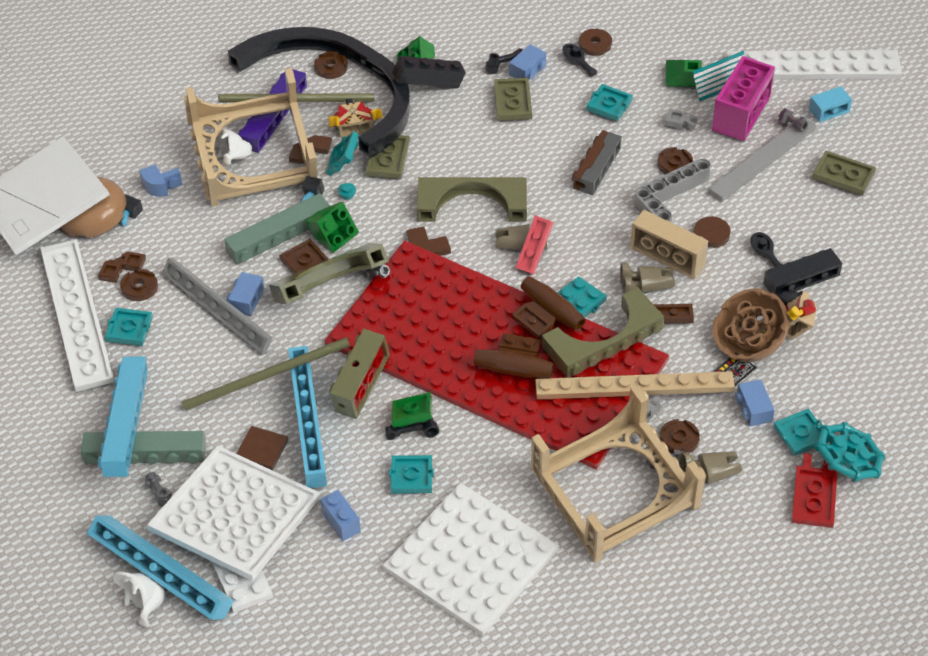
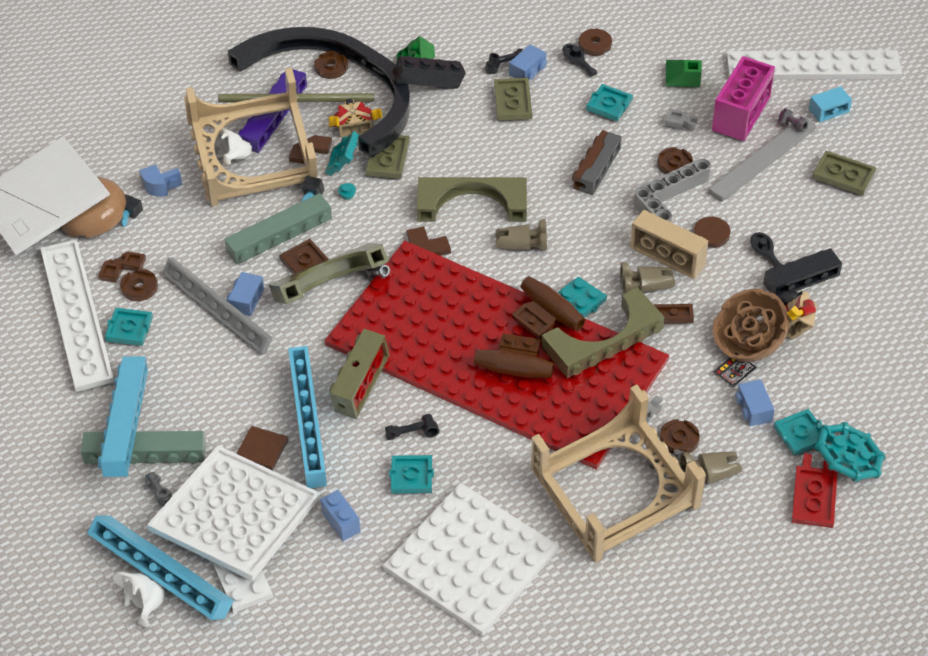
olive piece [182,337,350,411] -> none
green slope [305,202,359,253] -> none
green plate [391,392,432,428] -> none
coral plate [515,215,554,274] -> none
tan plate [536,371,735,400] -> none
sticker [693,51,745,102] -> none

